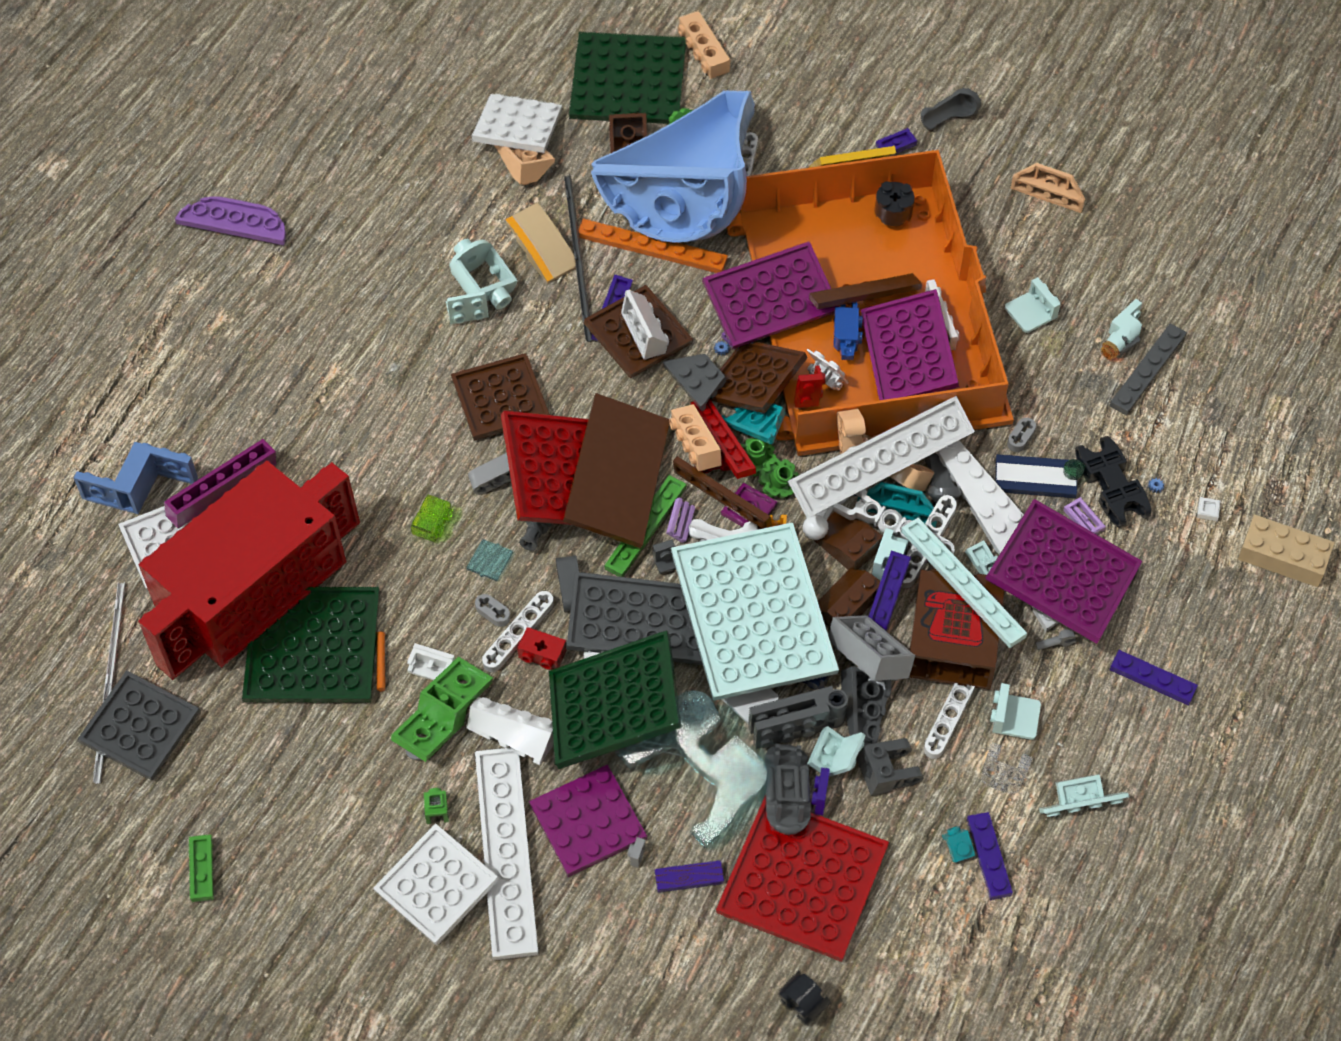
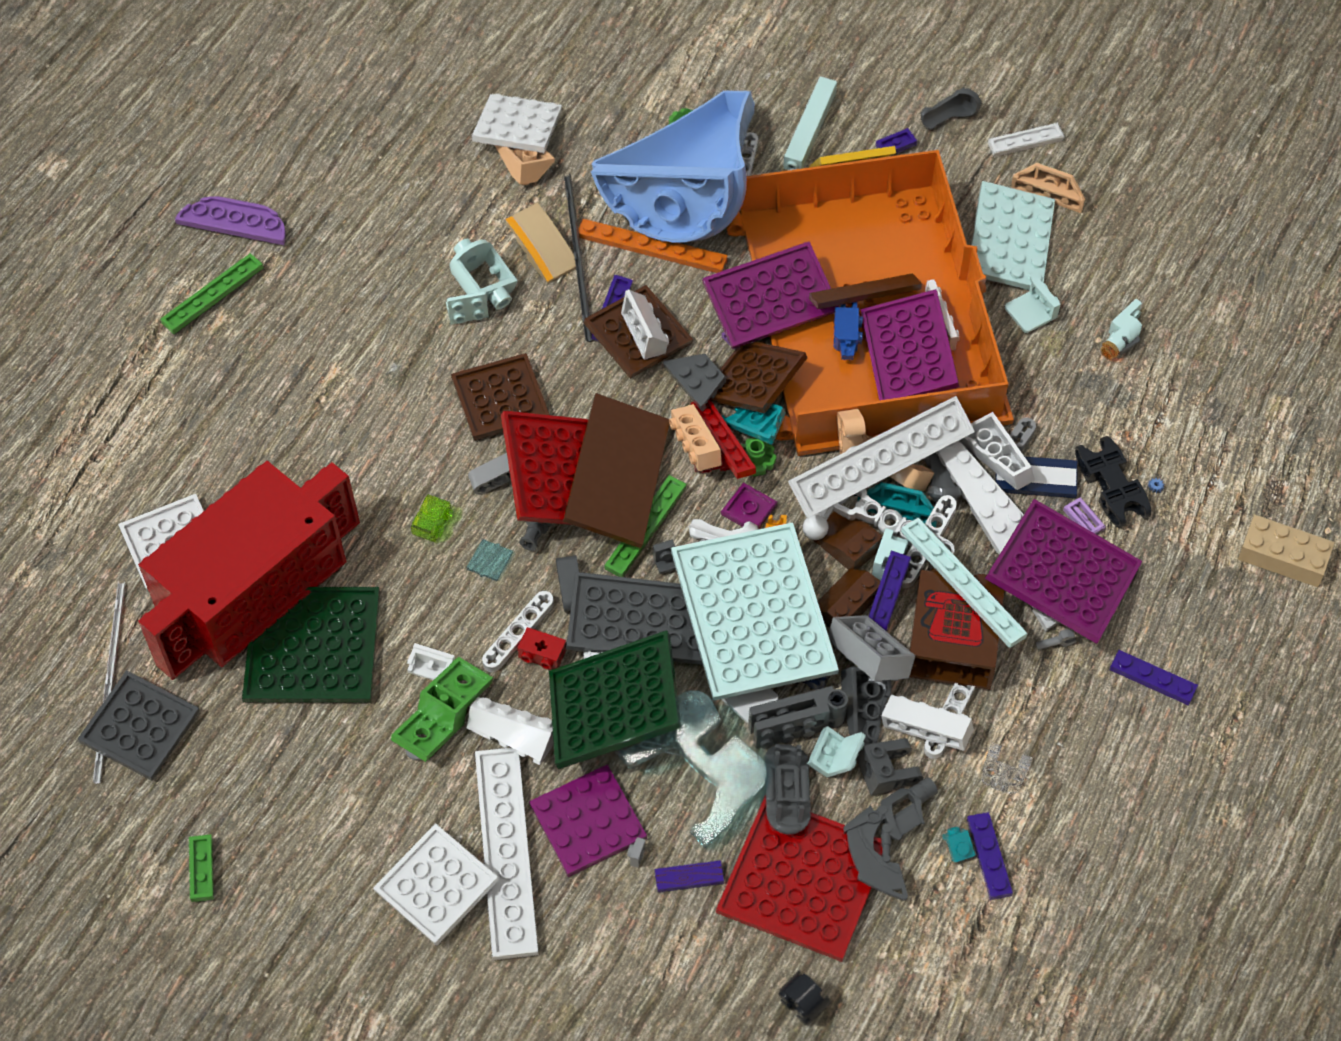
medium blue bracket [74,442,198,514] -> none
magenta brick [164,439,276,529] -> none
orange bar [376,631,385,692] -> none
bright green window [424,788,449,824] -> none
light grey beam [475,594,510,627] -> none
dark green plate [569,32,686,124] -> none
reddish brown slope [609,113,648,154] -> none
lavender tile [666,497,695,543] -> none
reddish brown tile [673,456,772,529] -> none
light nougat brick [677,11,730,79] -> none
medium blue piece [714,341,730,356] -> none
bright green plant [758,458,799,499] -> none
red bracket [794,365,826,408] -> none
white hinge [807,349,848,391] -> none
dark purple plate [811,767,830,815] -> none
black brick [875,181,914,226] -> none
light aqua slope [965,540,998,575] -> none
light aqua bracket [990,683,1041,740] -> none
light aqua bracket [1039,774,1129,817] -> none
clear green tile [1063,459,1084,480] -> none
dark grey plate [1109,323,1187,416] -> none
white tile [1197,497,1220,521] -> none
none -> bright green plate [160,253,263,335]
none -> light aqua brick [783,77,837,170]
none -> dark grey piece [844,777,938,901]
none -> white brick [881,695,974,751]
none -> white wedge [960,412,1035,490]
none -> light aqua plate [971,181,1055,290]
none -> white tile [988,123,1064,157]

